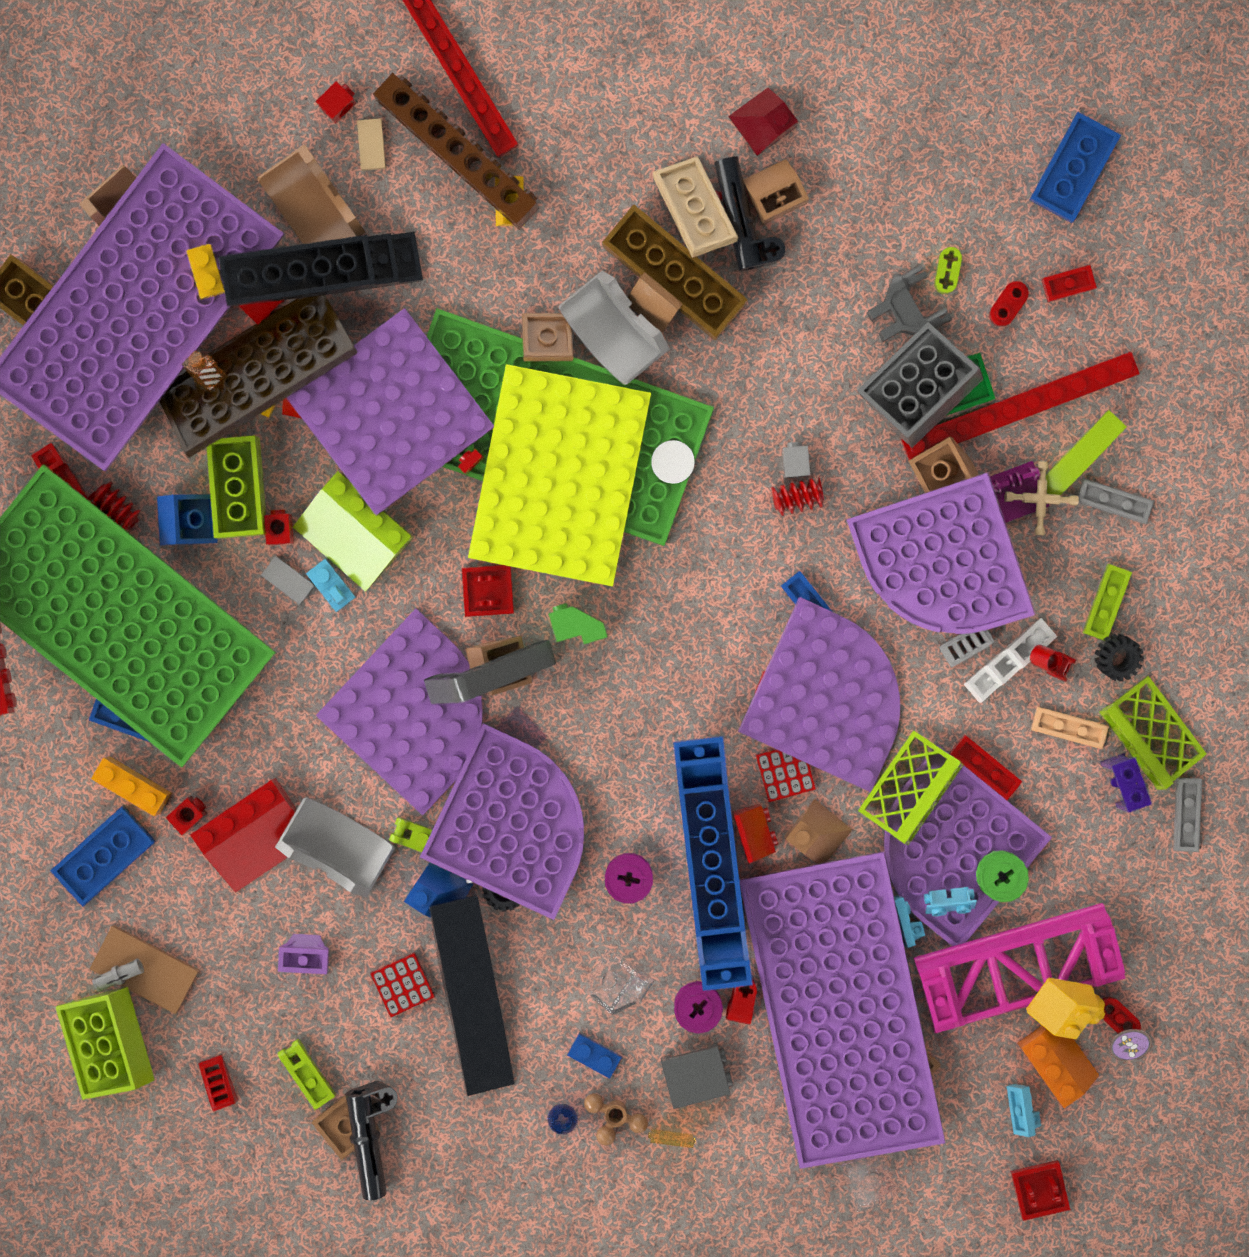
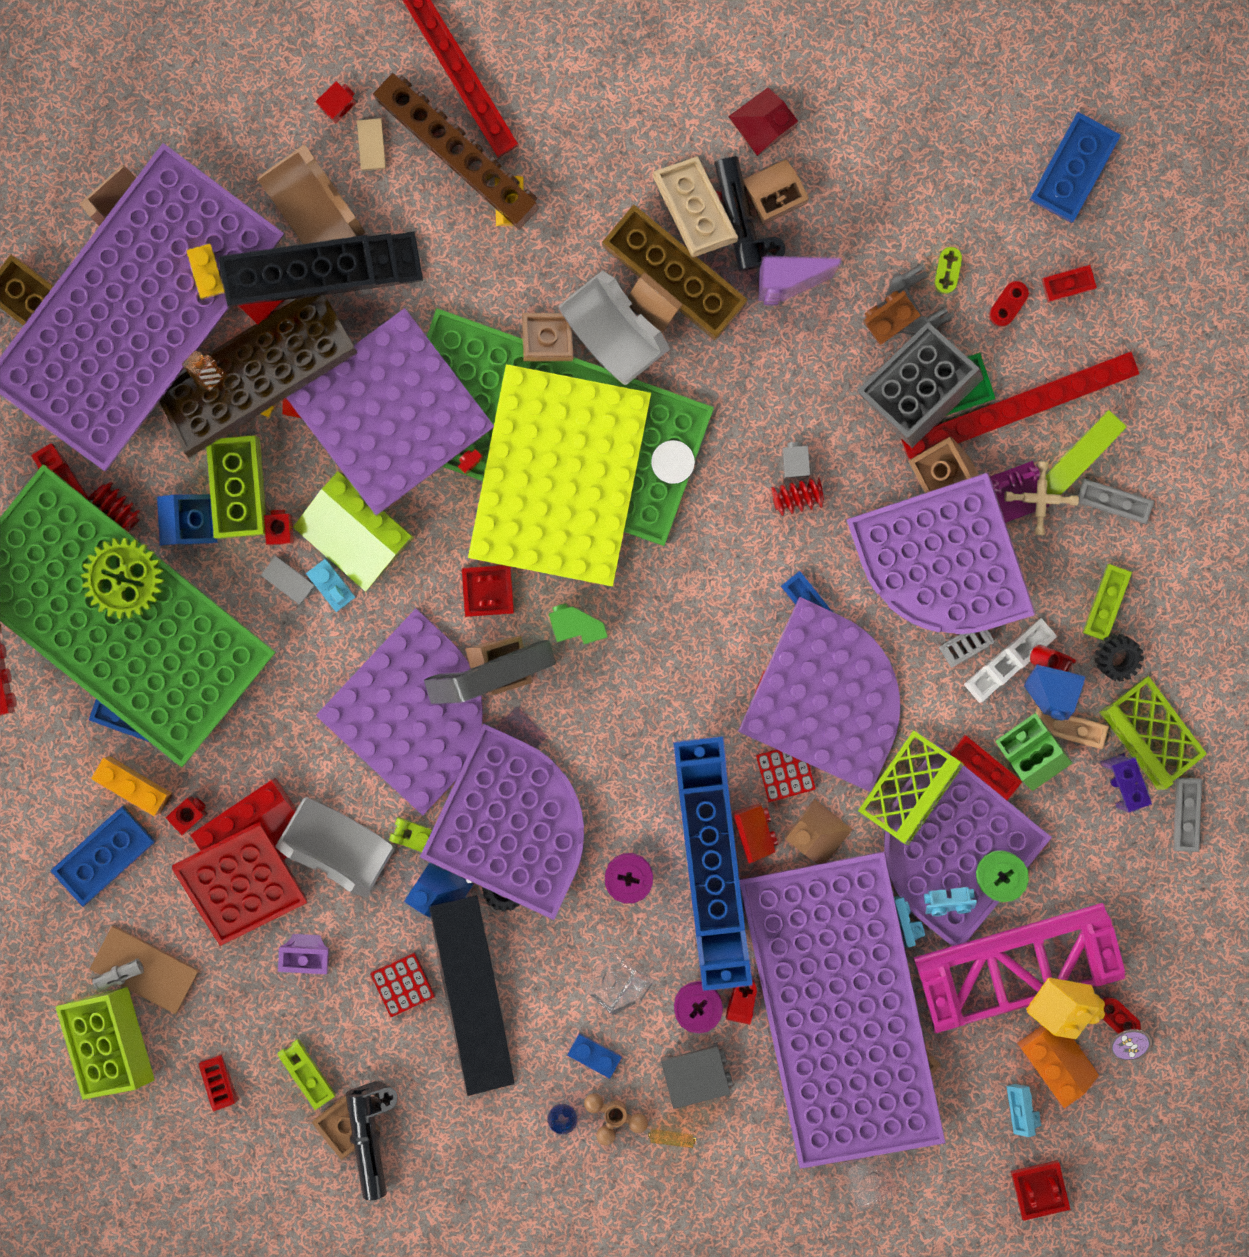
none -> lime gear [81,538,164,619]
none -> red plate [172,822,307,946]
none -> medium lavender slope [758,257,841,306]
none -> dark orange bracket [863,290,921,346]
none -> bright green piece [995,713,1073,791]
none -> blue slope [1024,665,1085,721]

